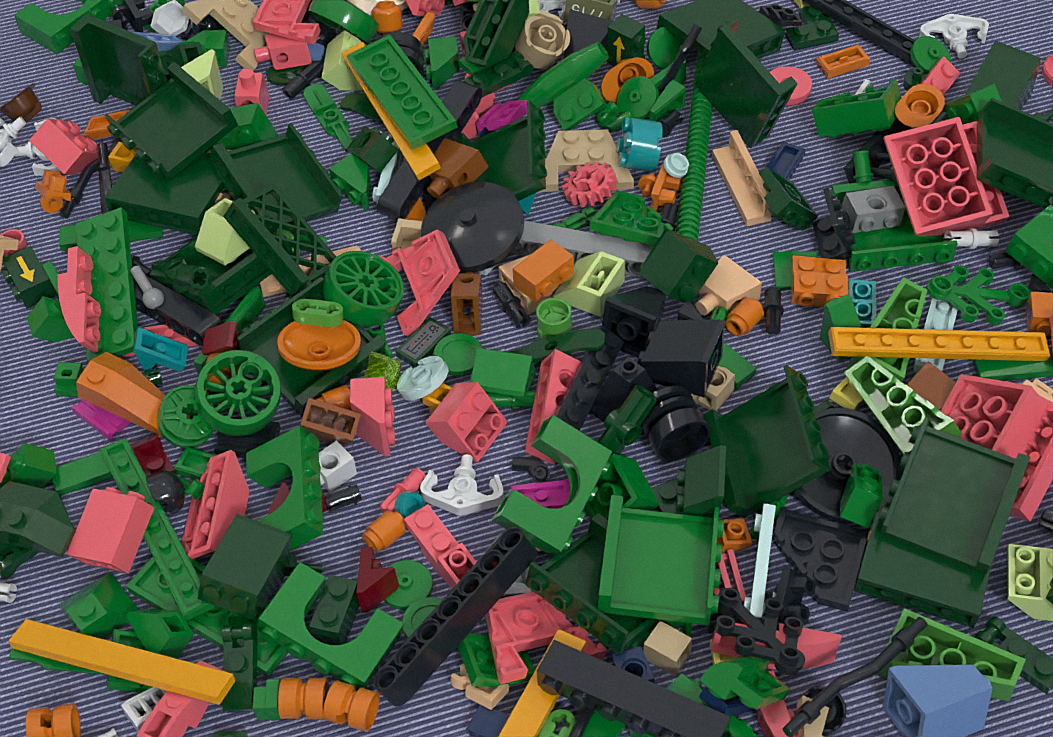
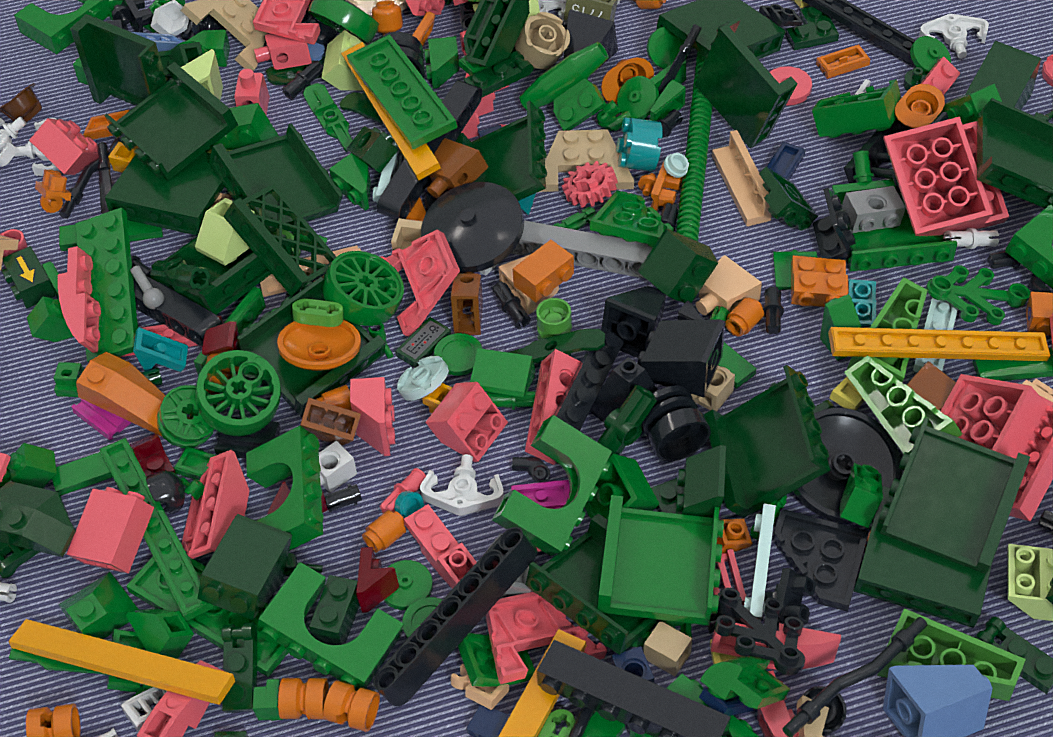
clear neon green panel [362,351,401,392] -> none
dark pink plate [476,100,528,131] -> none
yellowish green slope [553,251,625,317] -> none
dark green brick [607,14,646,67] -> none

